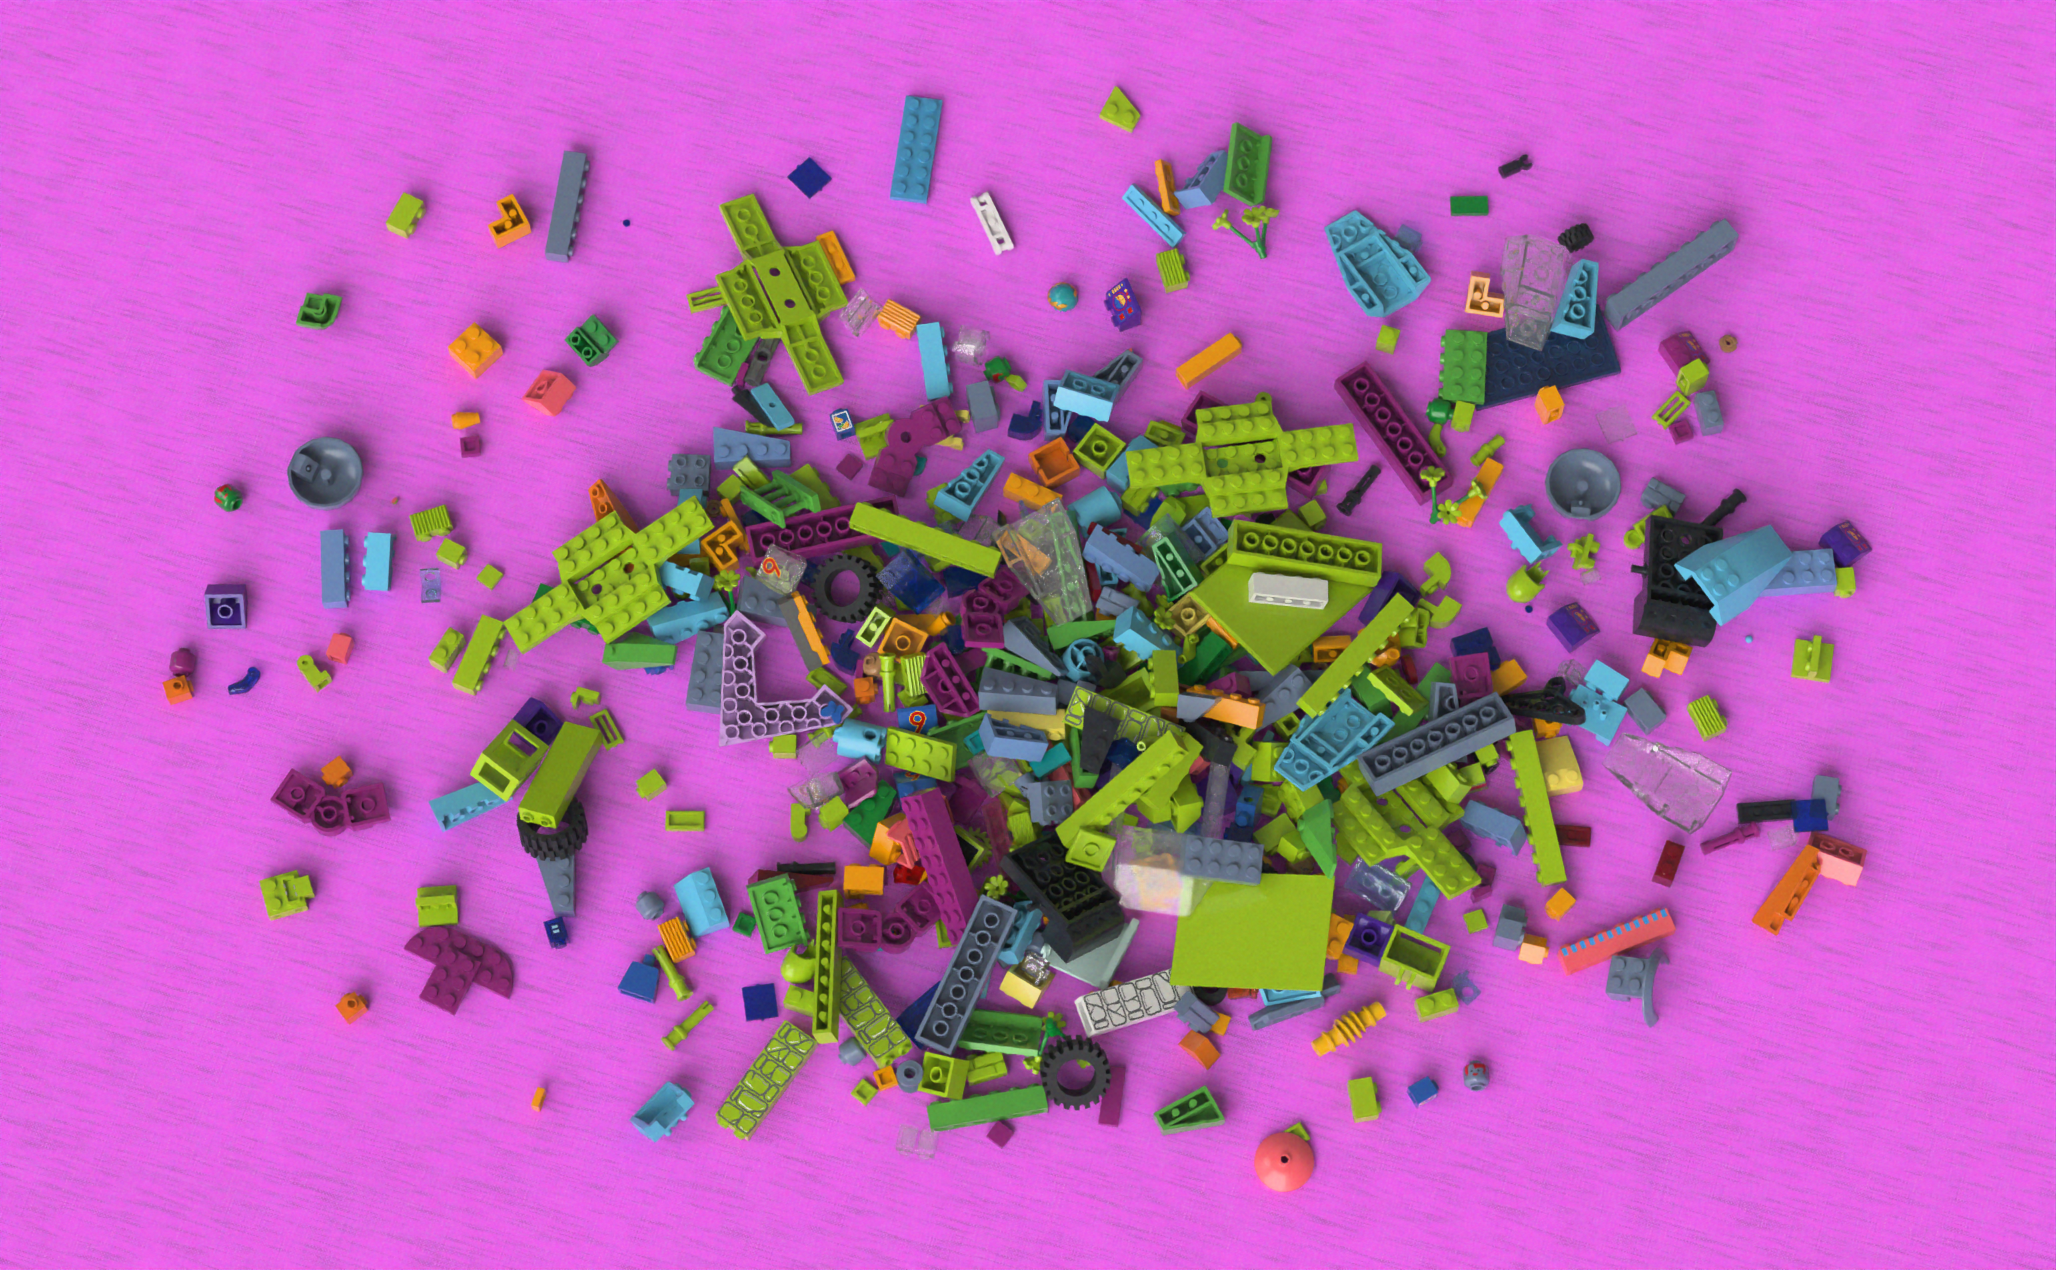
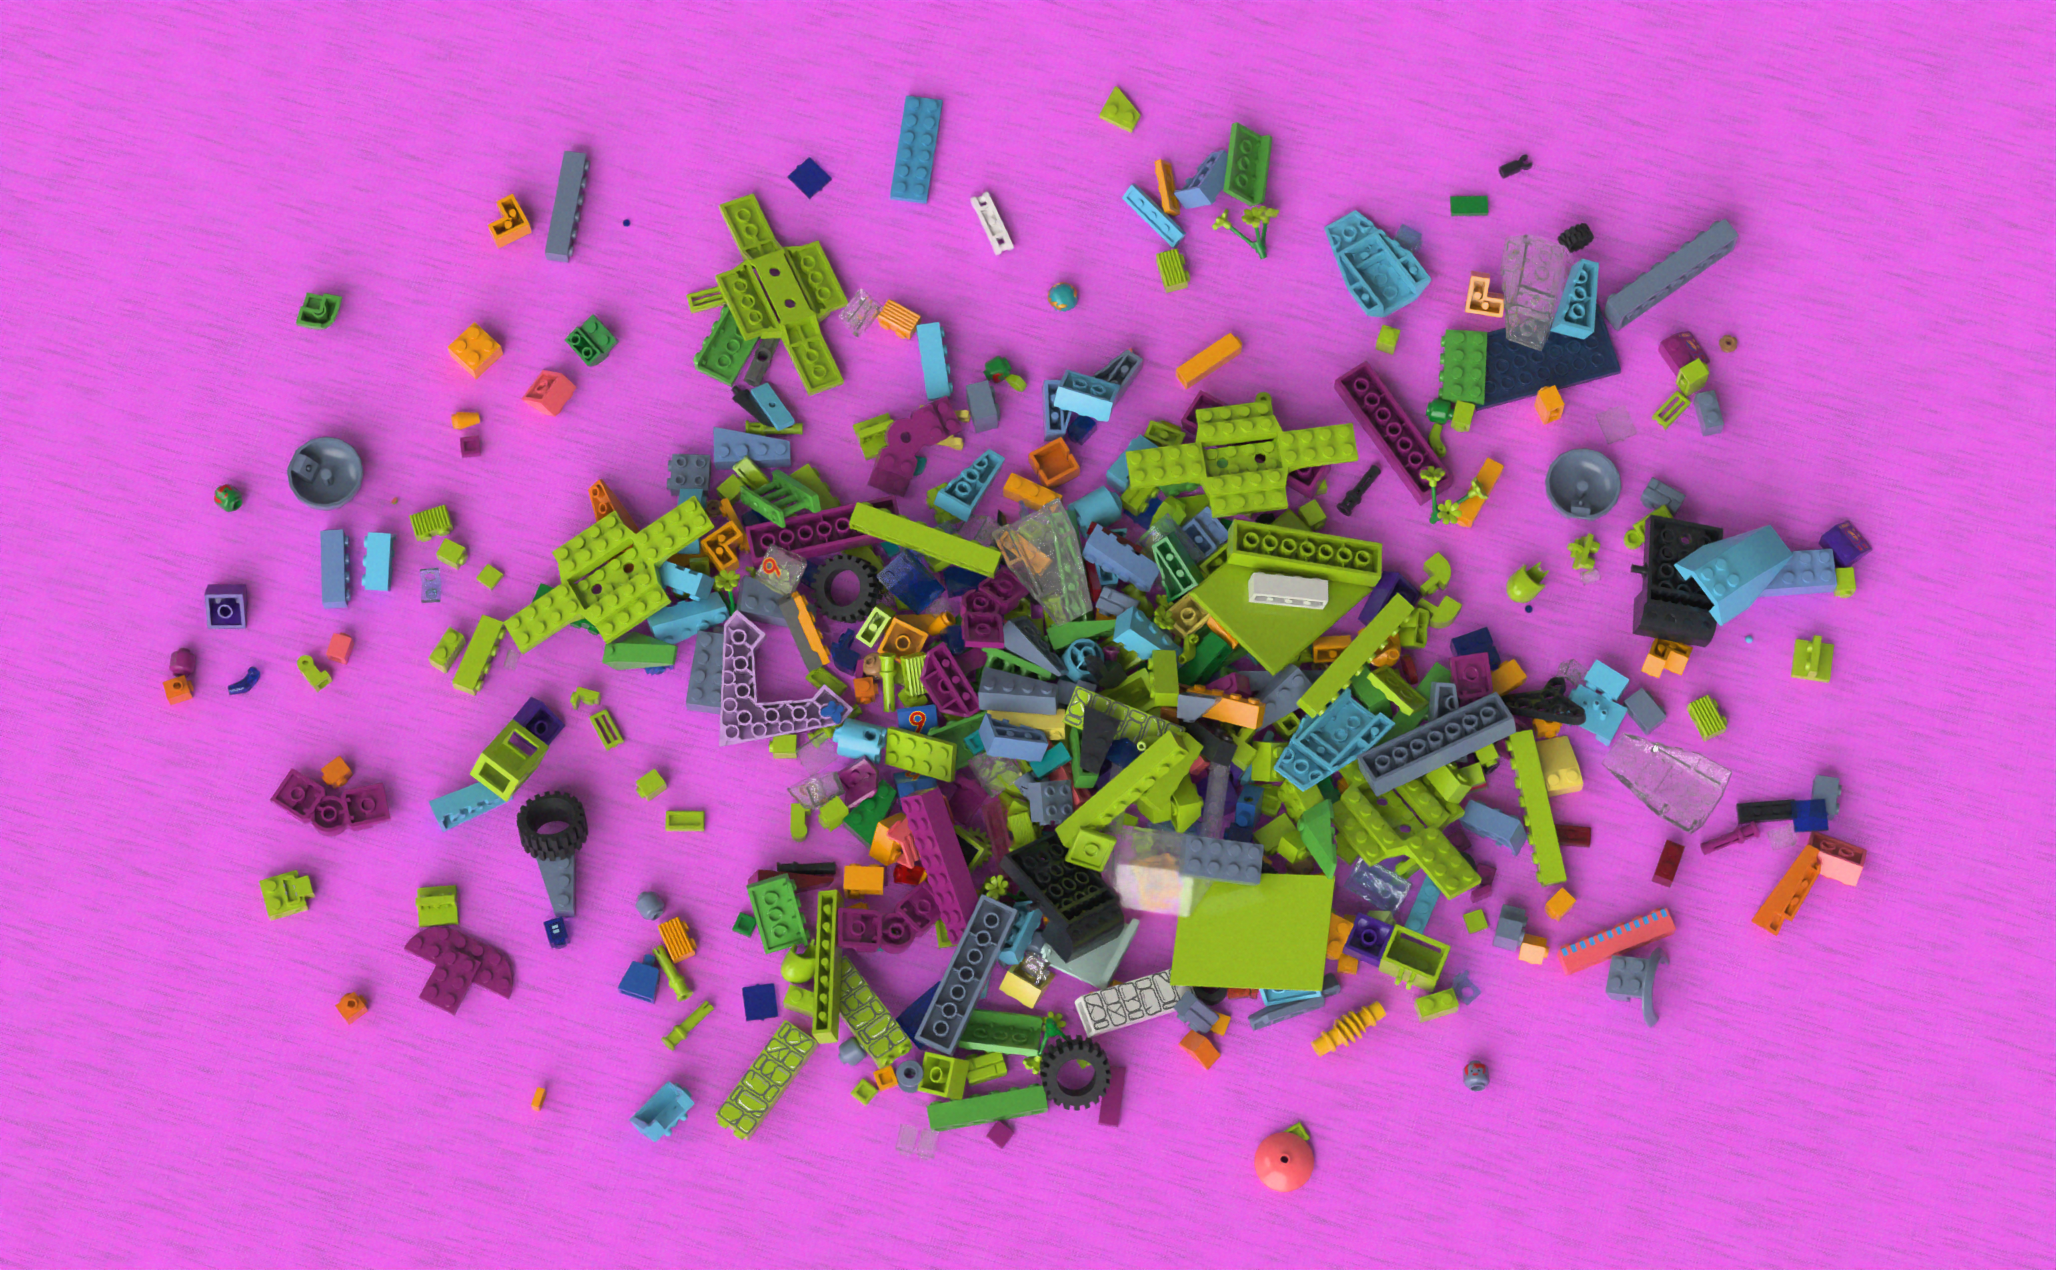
lime brick [386,192,426,239] -> none
lime brick [518,721,603,829] -> none
medium azure slope [674,867,730,939] -> none
magenta tile [736,362,750,388] -> none
light orange plate [815,230,855,286] -> none
blue brick [829,409,855,441] -> none
magenta tile [836,454,863,480] -> none
clear brick [952,325,990,367] -> none
clear blue brick [1008,400,1043,441] -> none
lime brick [1073,422,1126,480] -> none
dark purple slope [1104,278,1141,332] -> none
bright green wedge [1153,1085,1225,1135] -> none
lime brick [1347,1077,1382,1123] -> none
blue brick [1406,1076,1439,1108] -> none
lime pin [1470,434,1505,467] -> none
medium azure piece [1499,504,1563,564] -> none
dark purple slope [1546,602,1600,653] -> none
magenta tile [1668,420,1694,445] -> none
black pin [1699,488,1747,526] -> none

